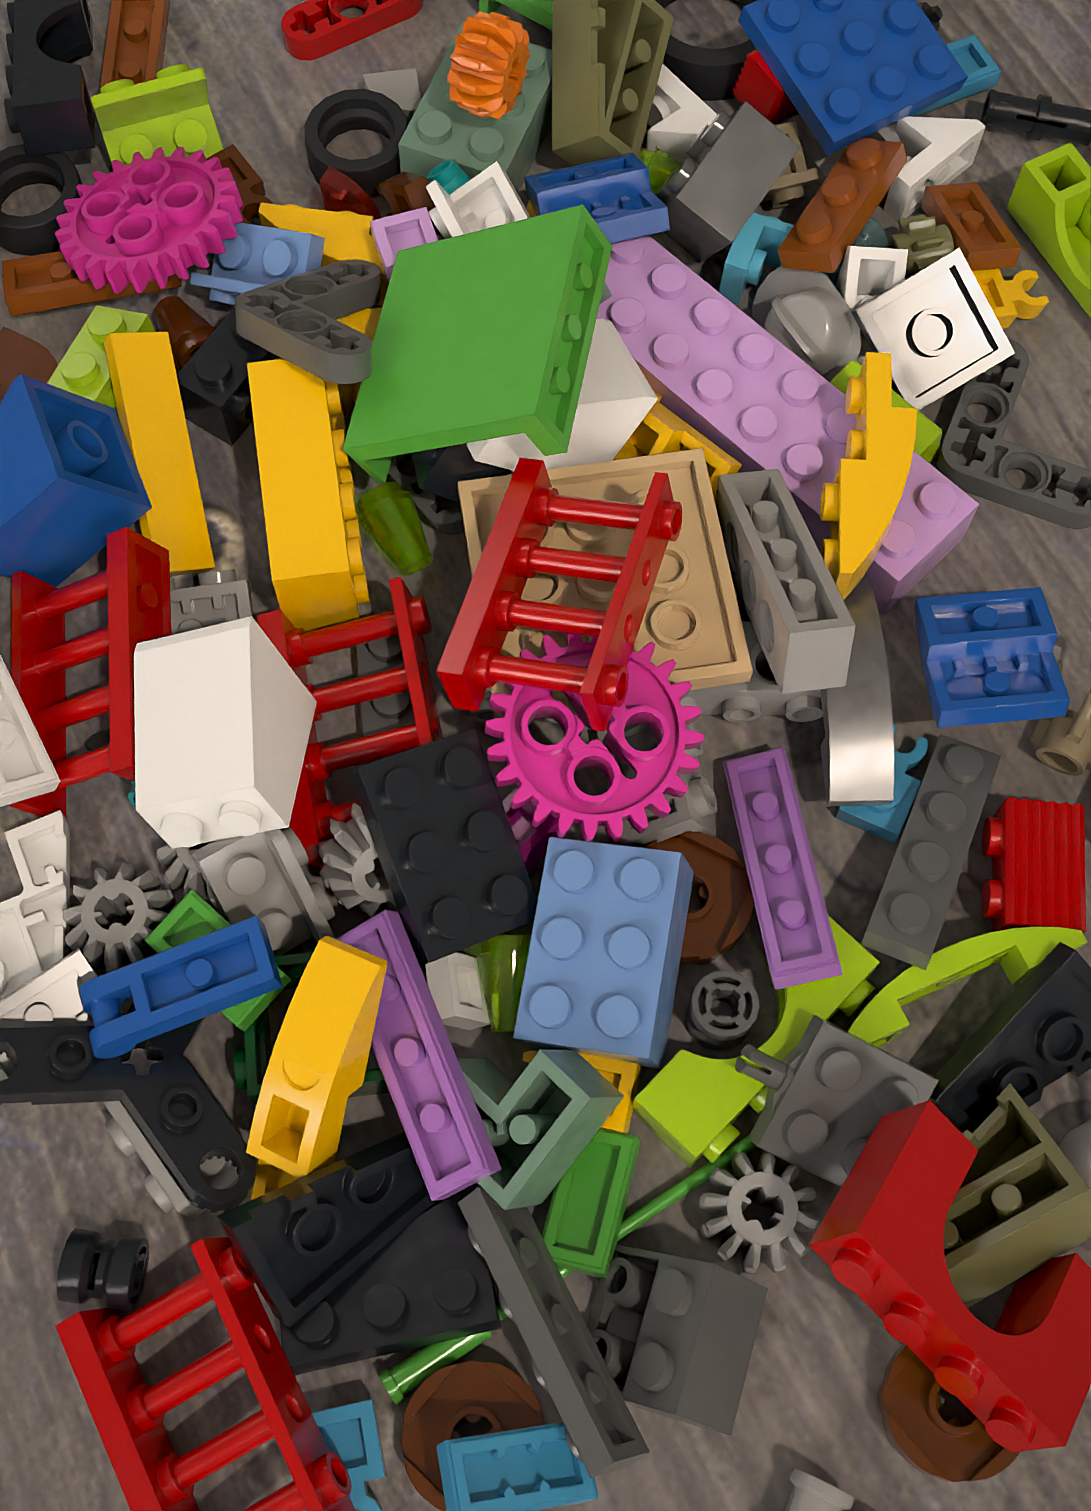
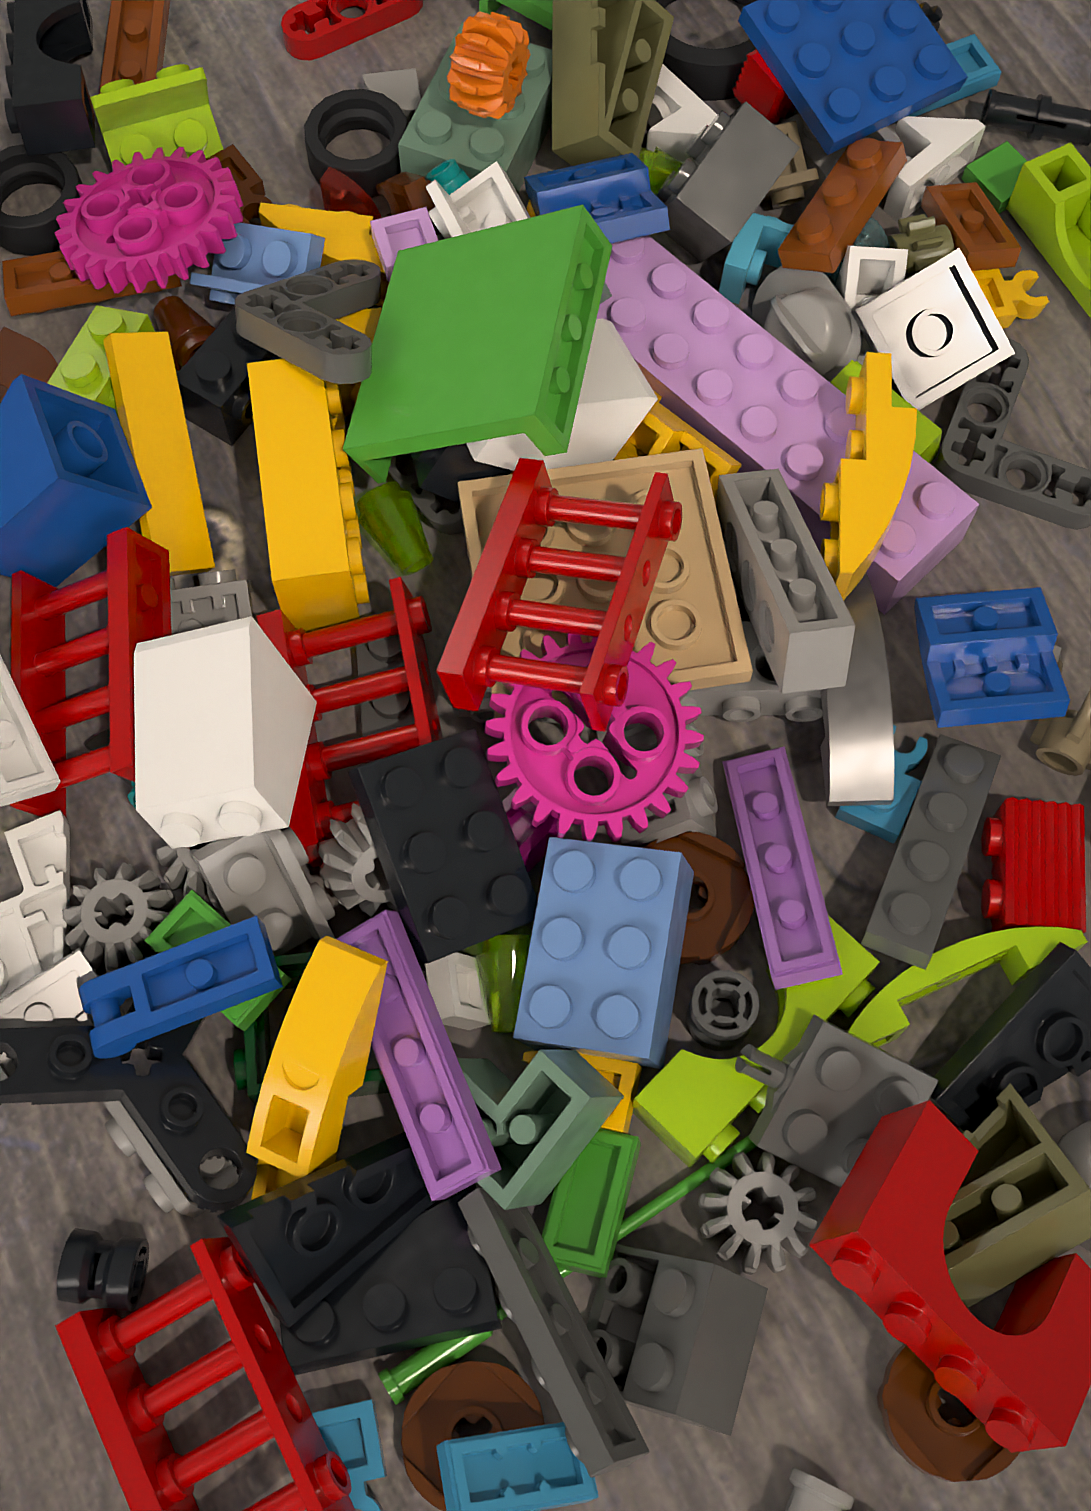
none -> bright green tile [962,141,1027,214]

